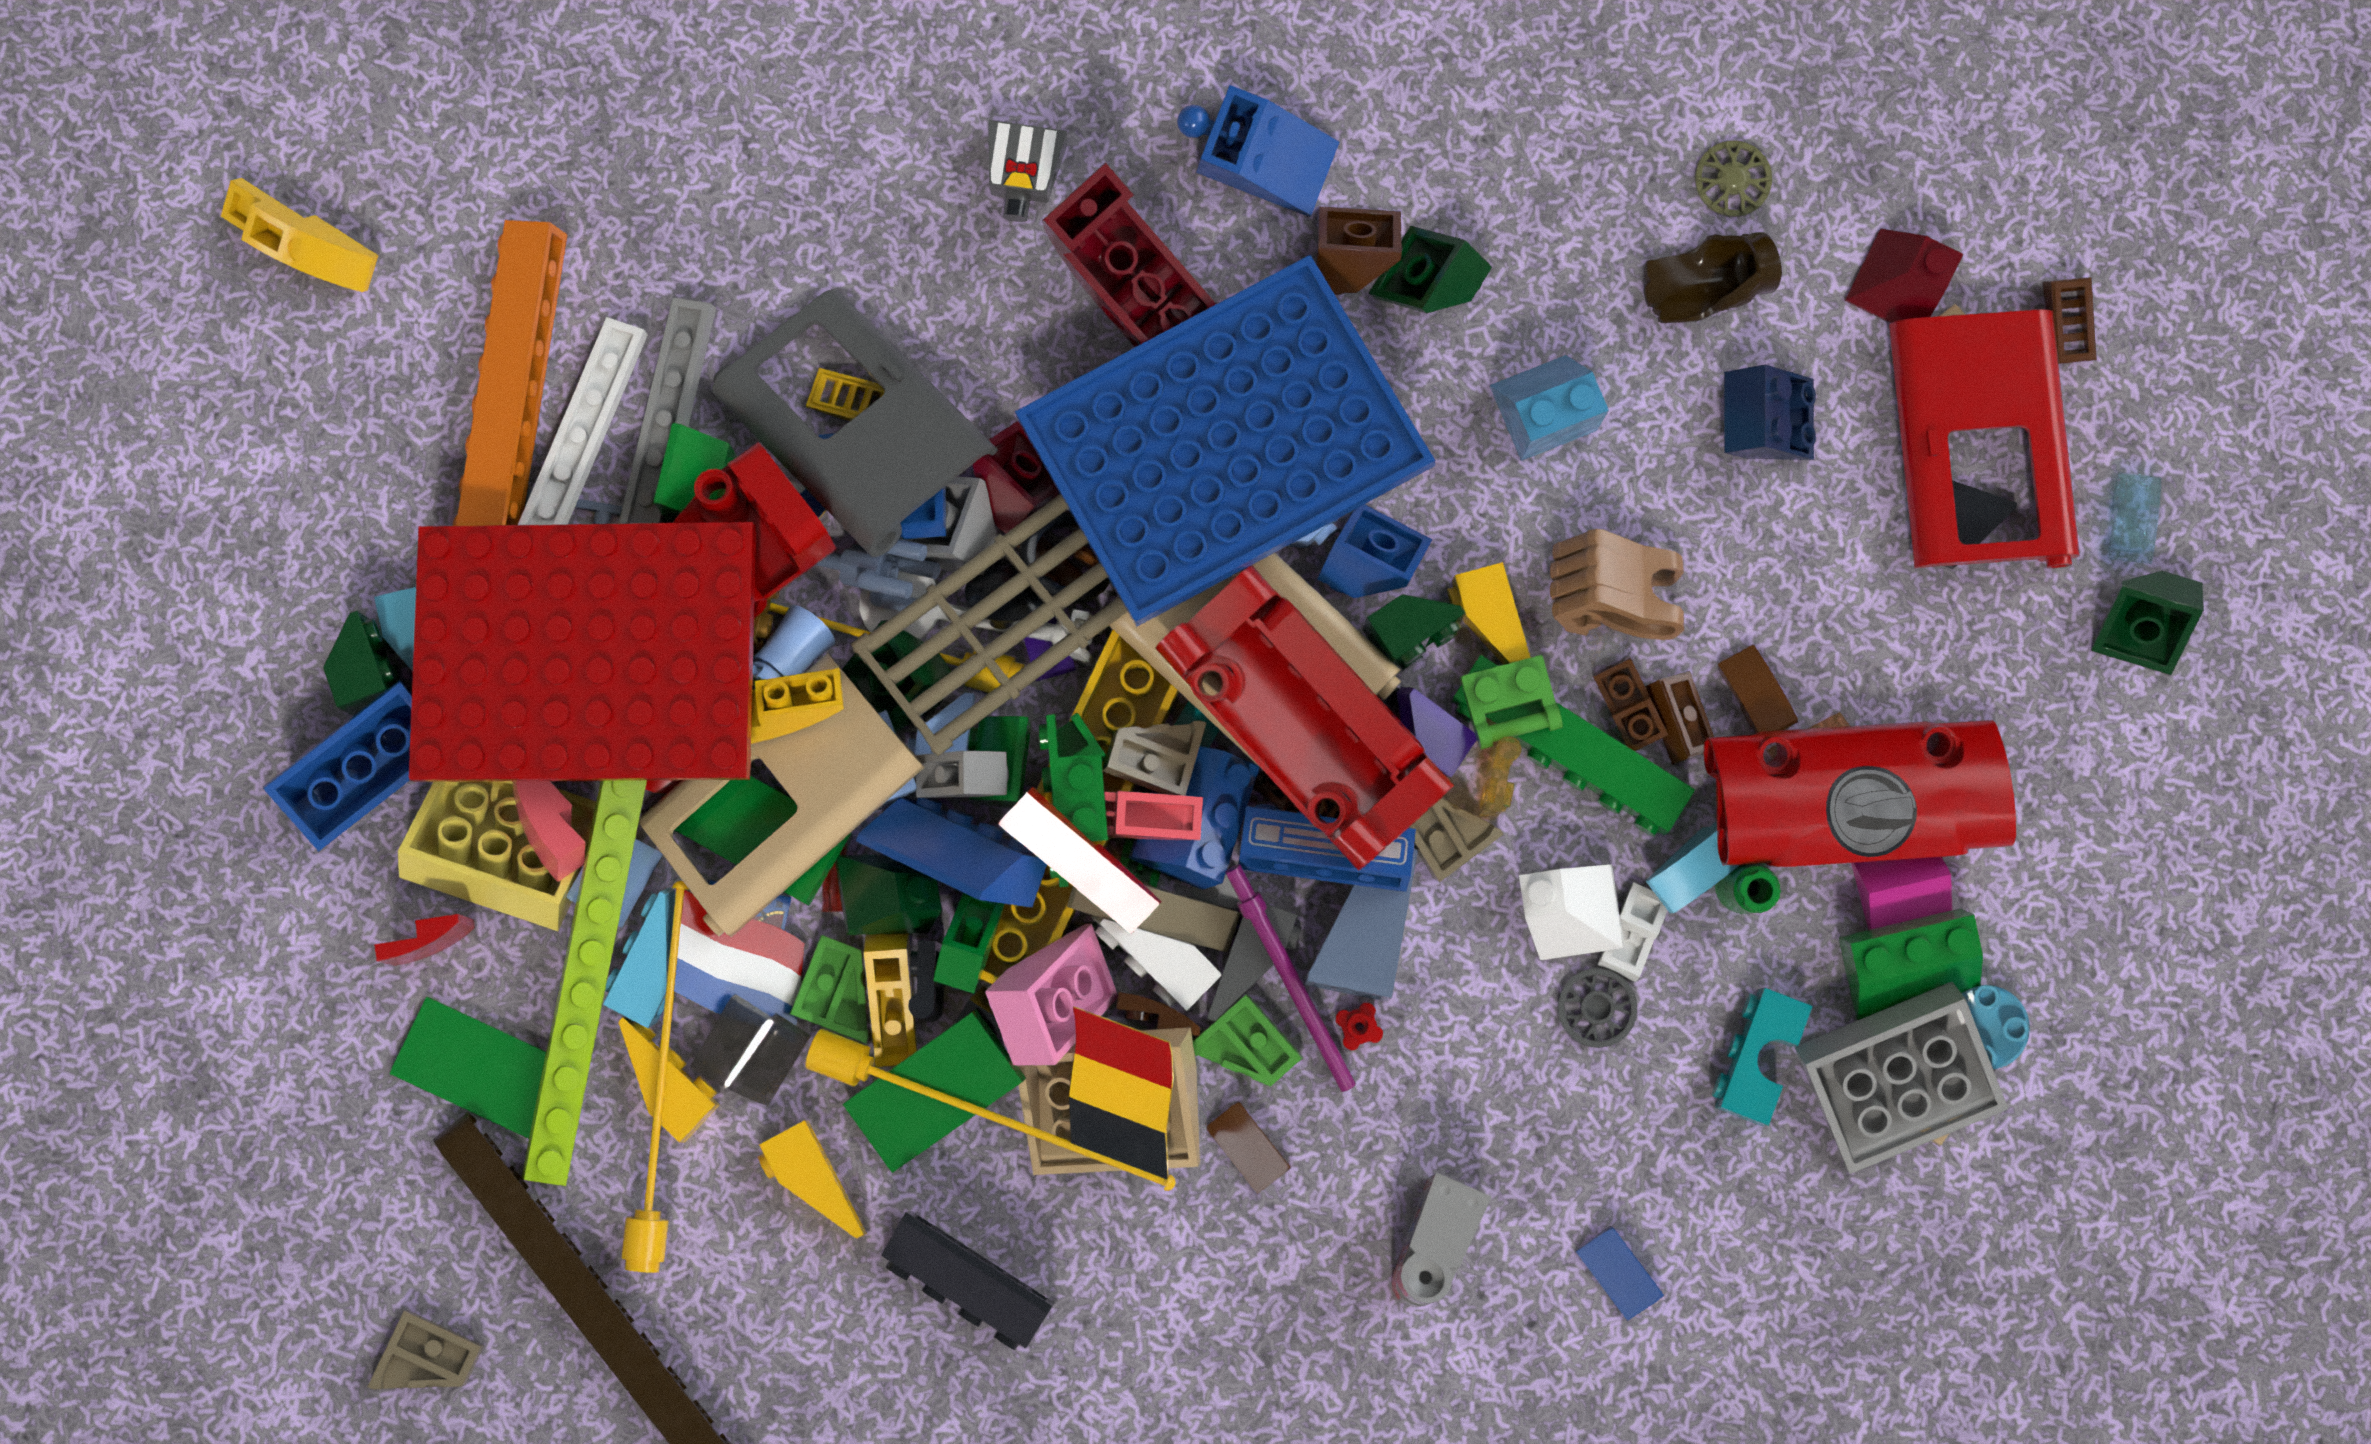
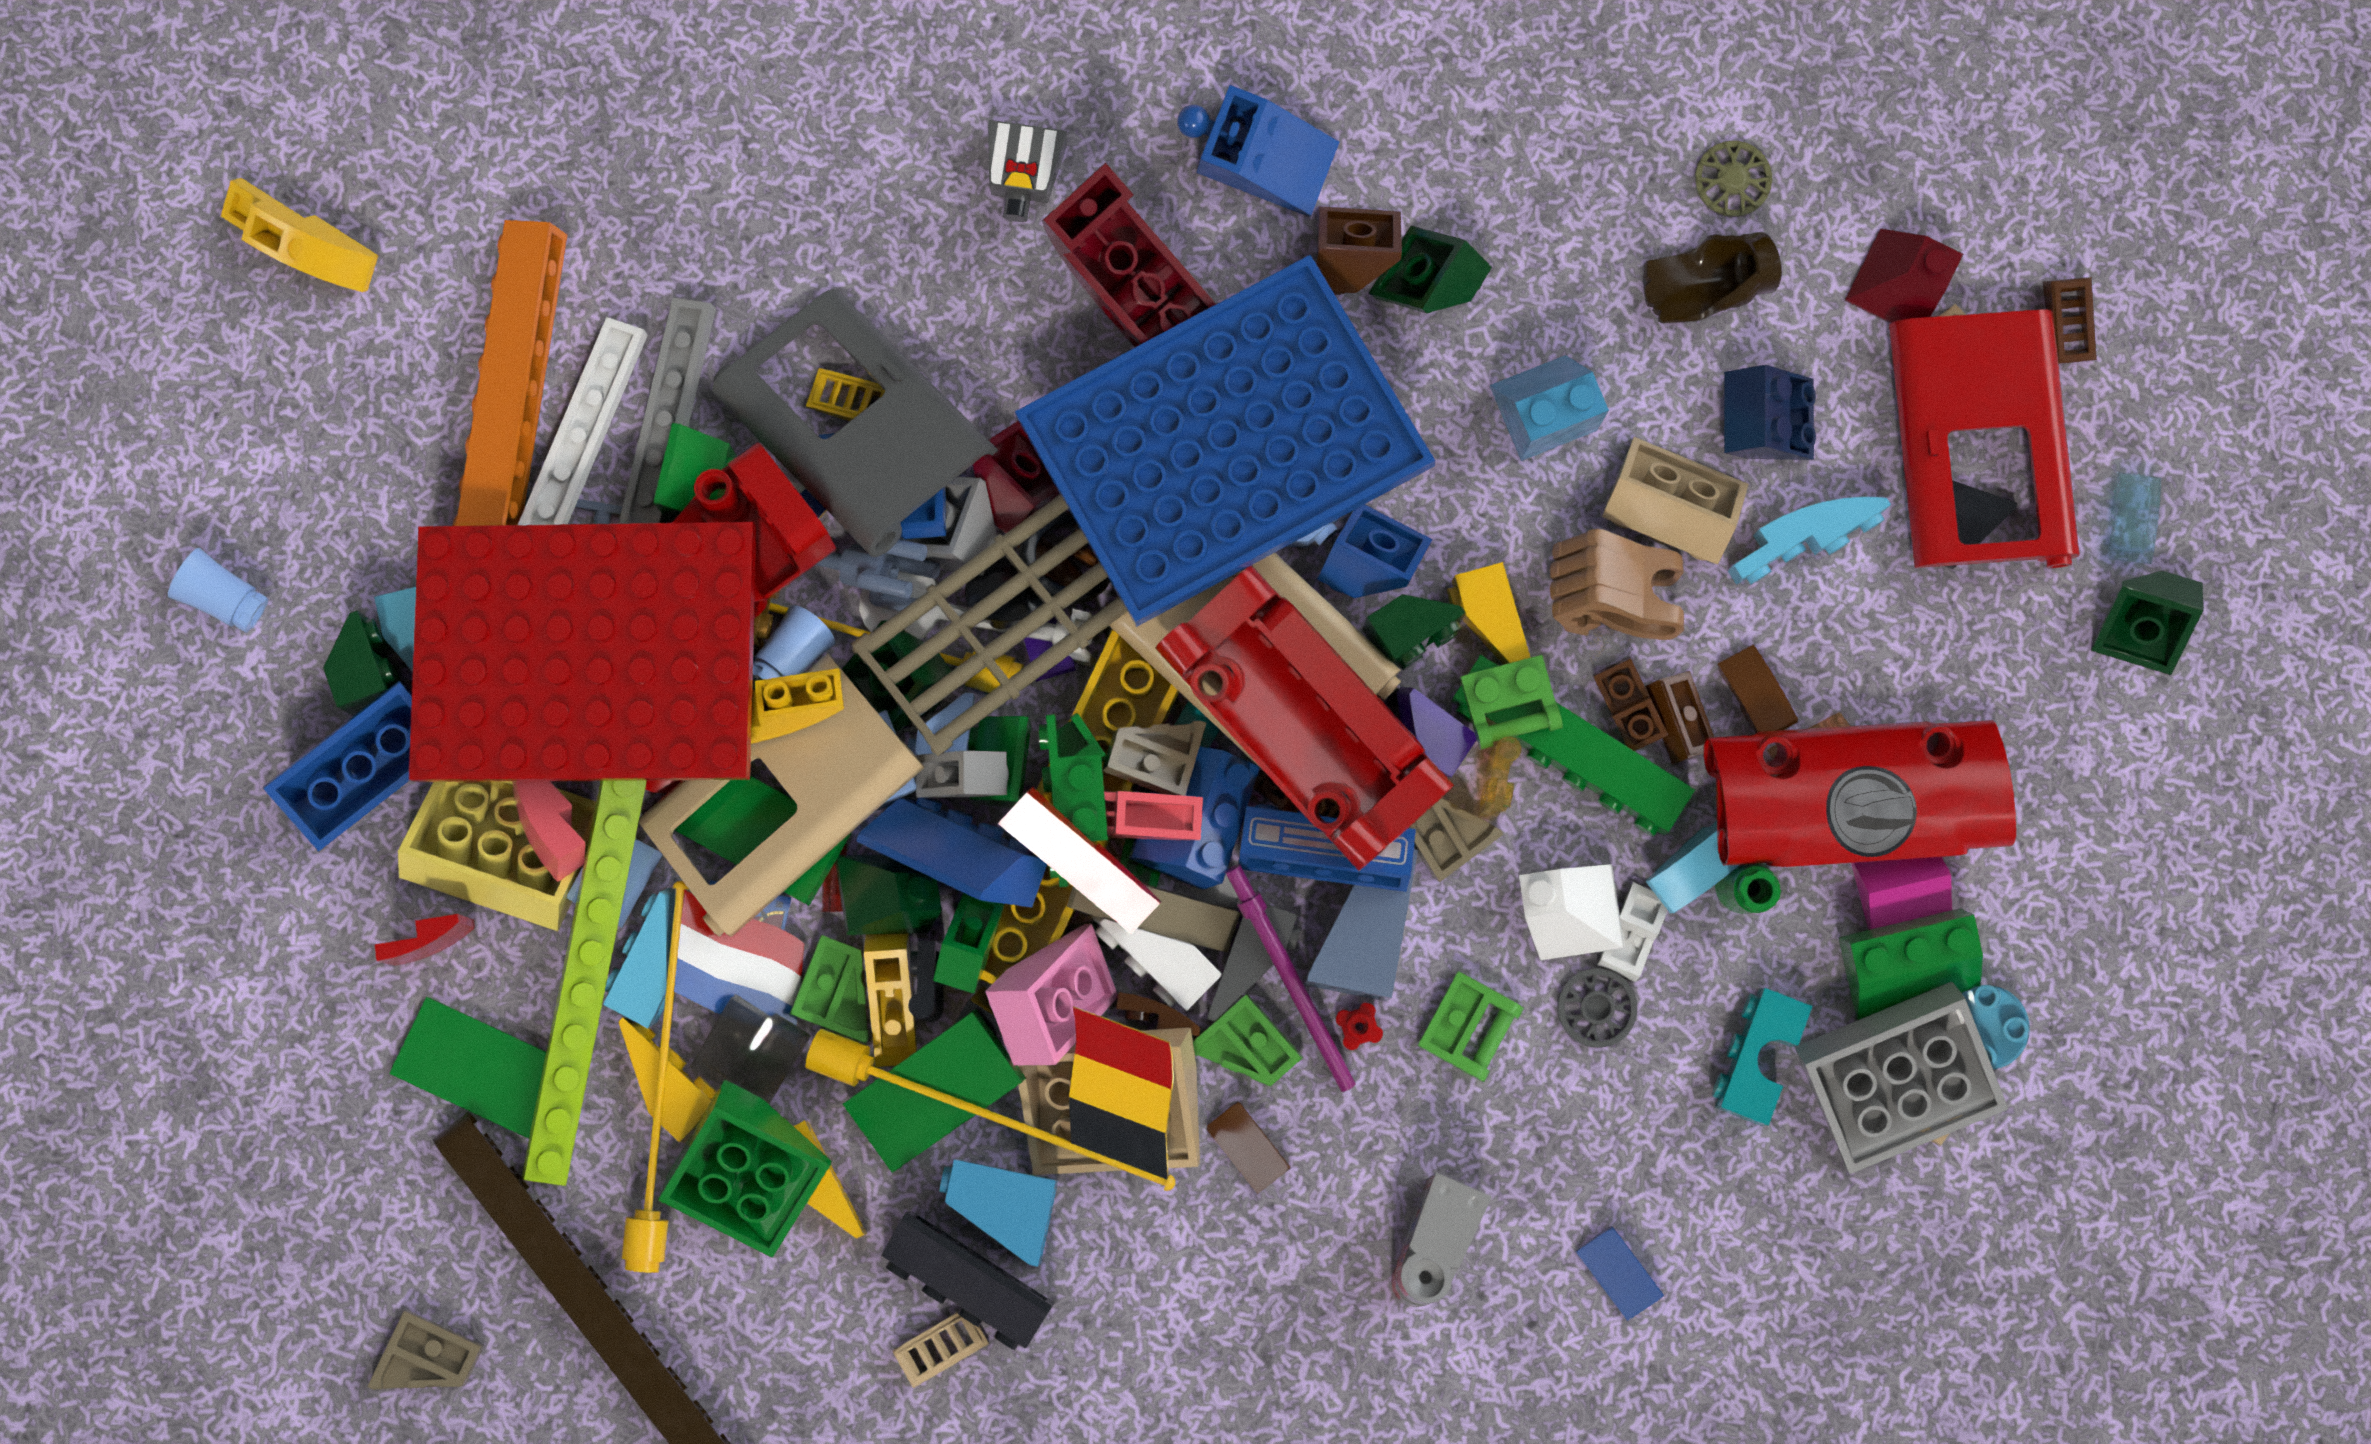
none -> light blue plant [168,548,269,633]
none -> green slope [658,1079,832,1258]
none -> tan slope [892,1312,989,1388]
none -> dark azure slope [939,1159,1058,1267]
none -> bright green plate [1417,971,1524,1083]
none -> tan slope [1602,437,1749,565]
none -> medium azure slope [1728,497,1891,585]

